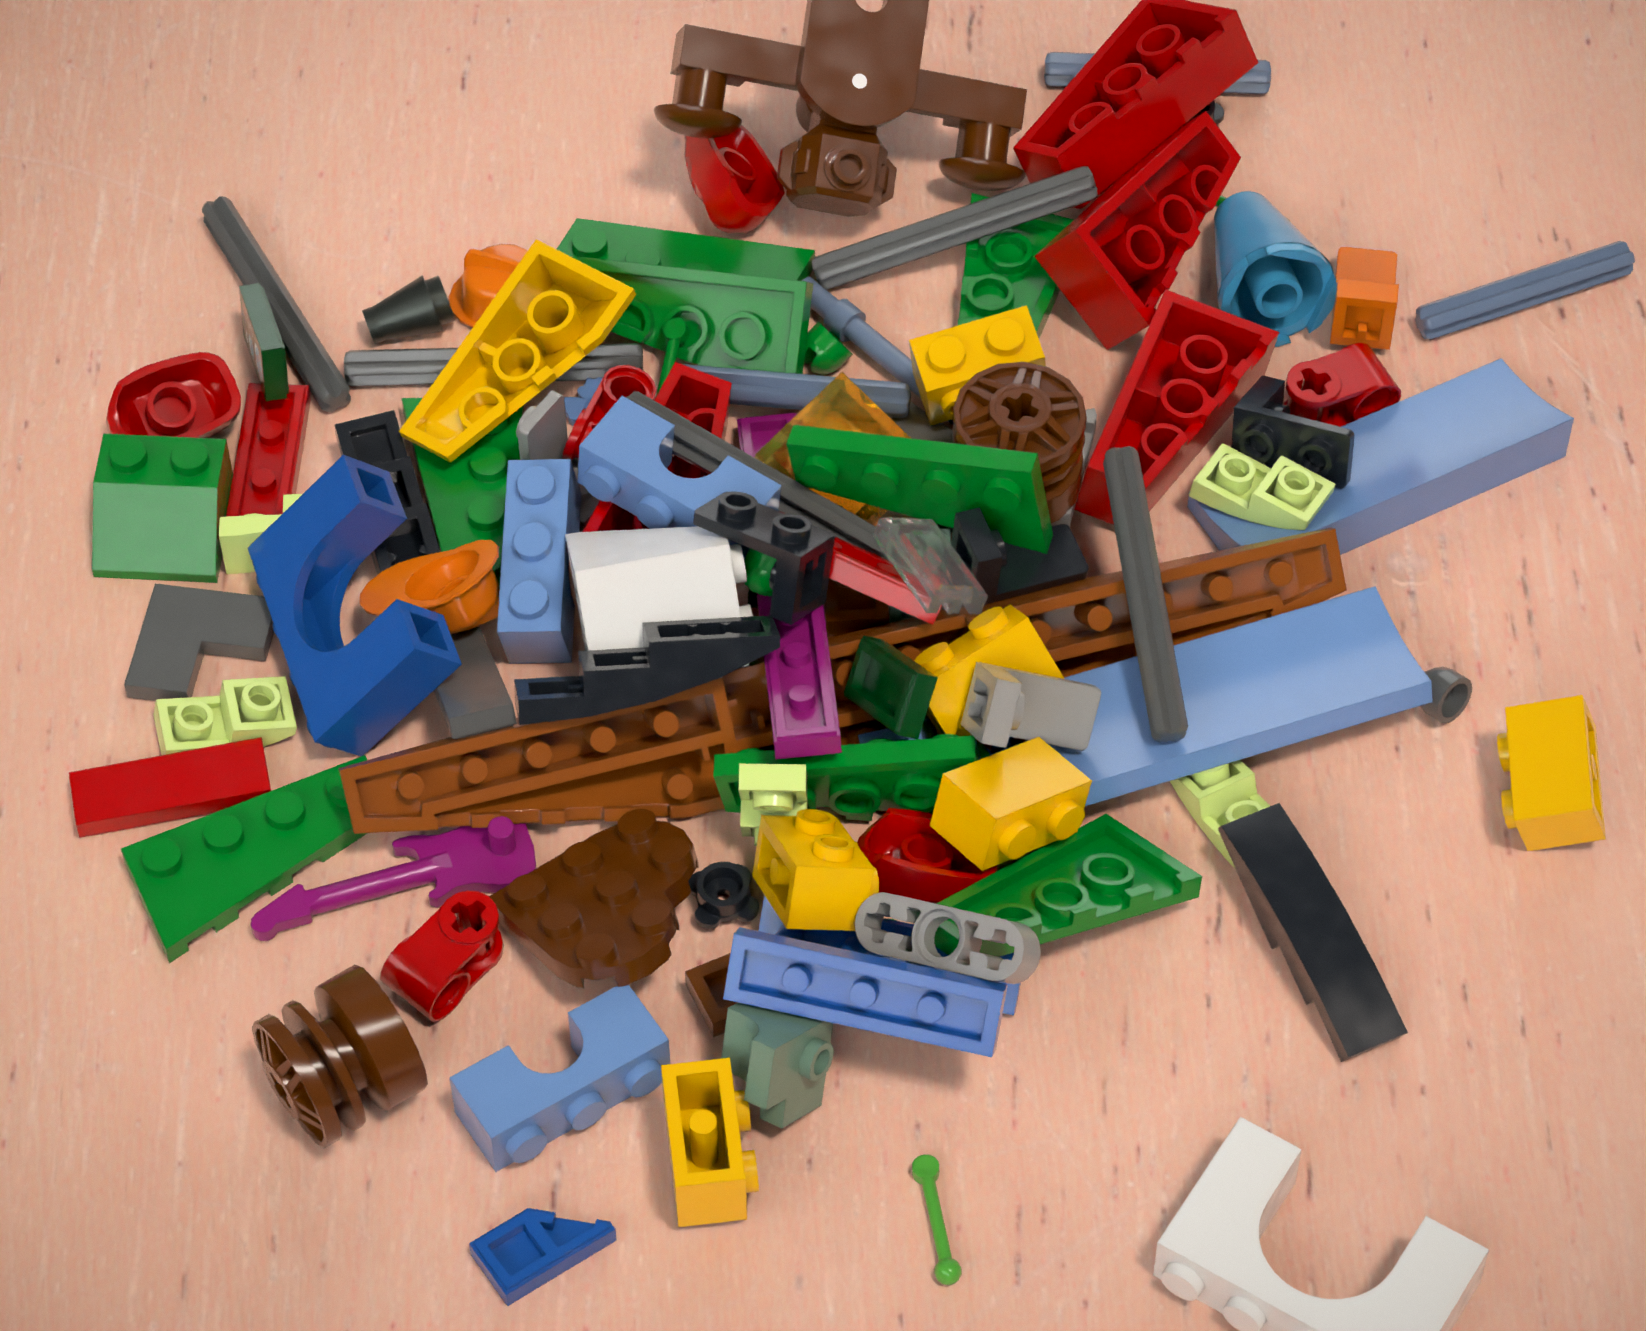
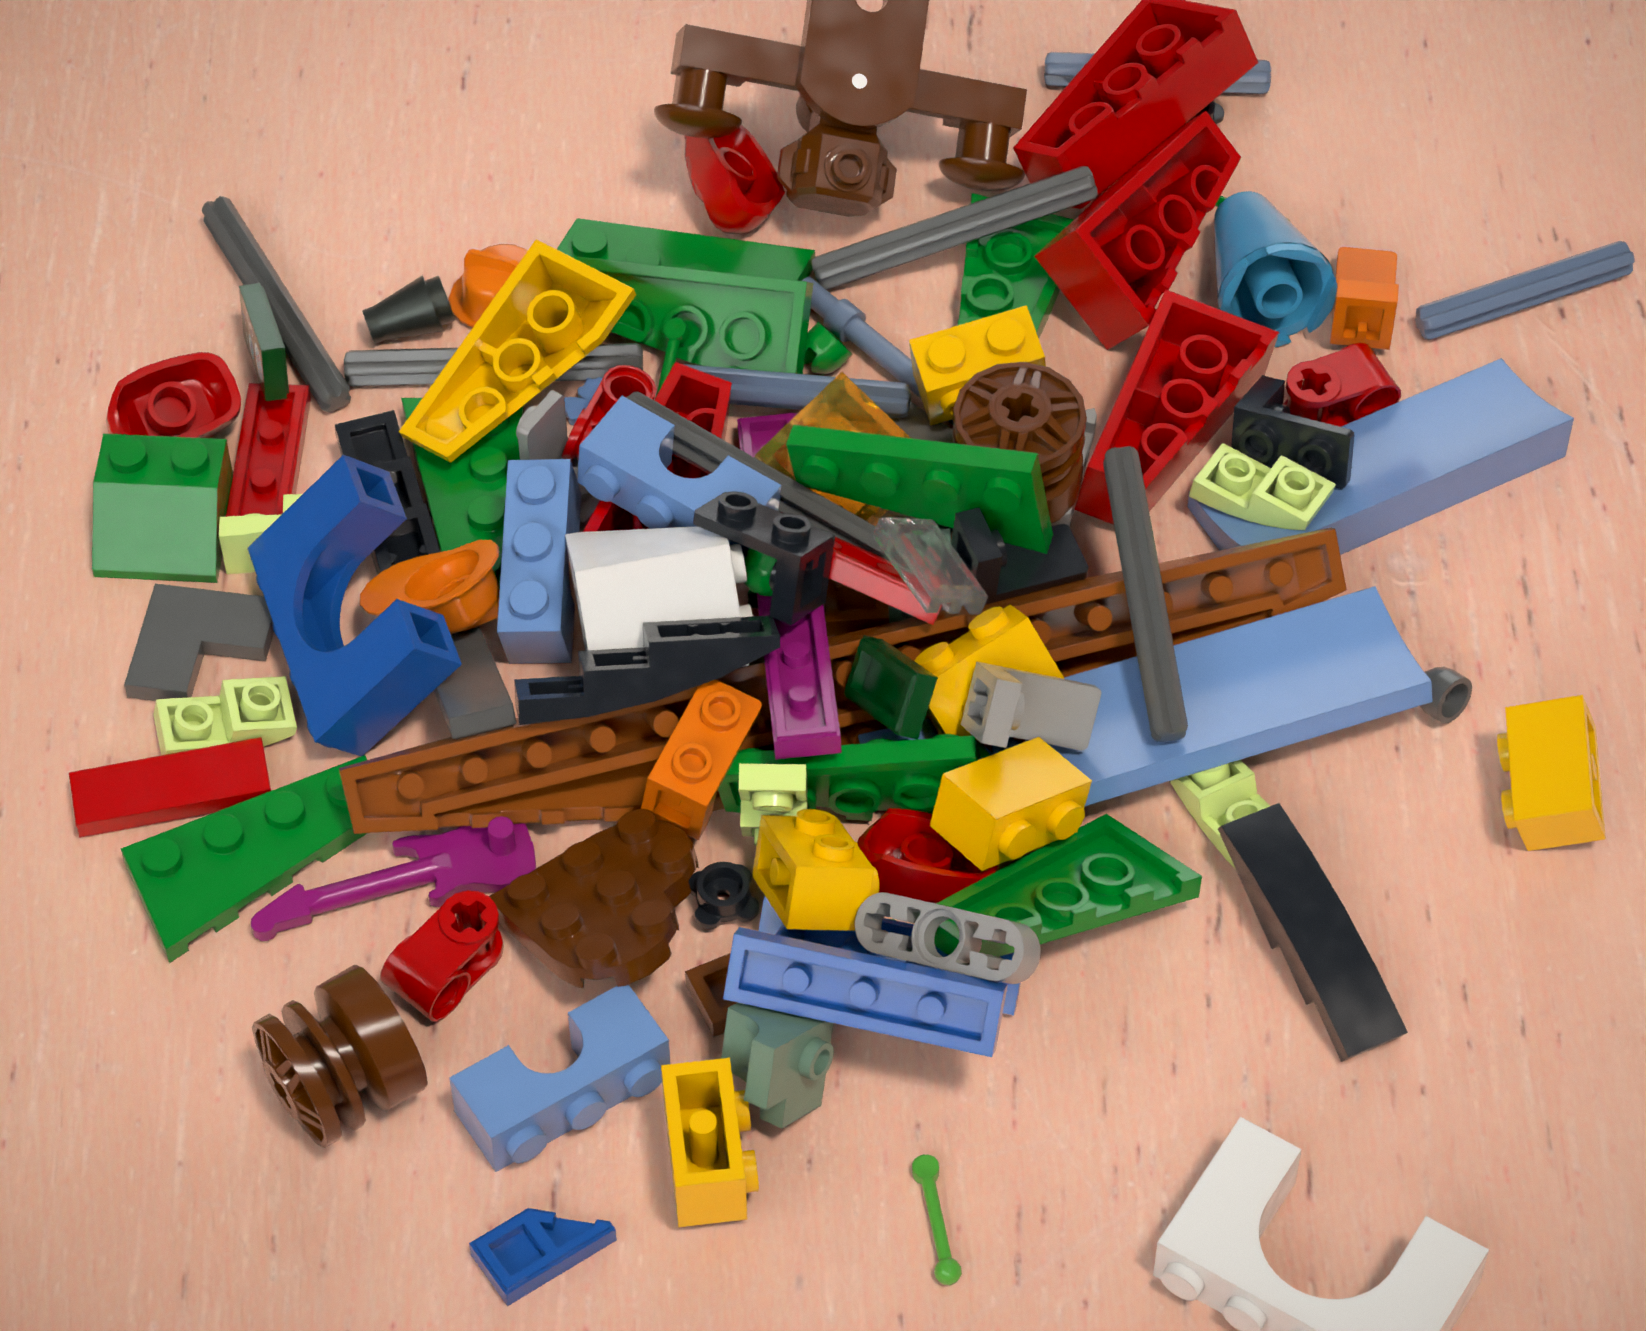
none -> orange bracket [641,679,762,840]

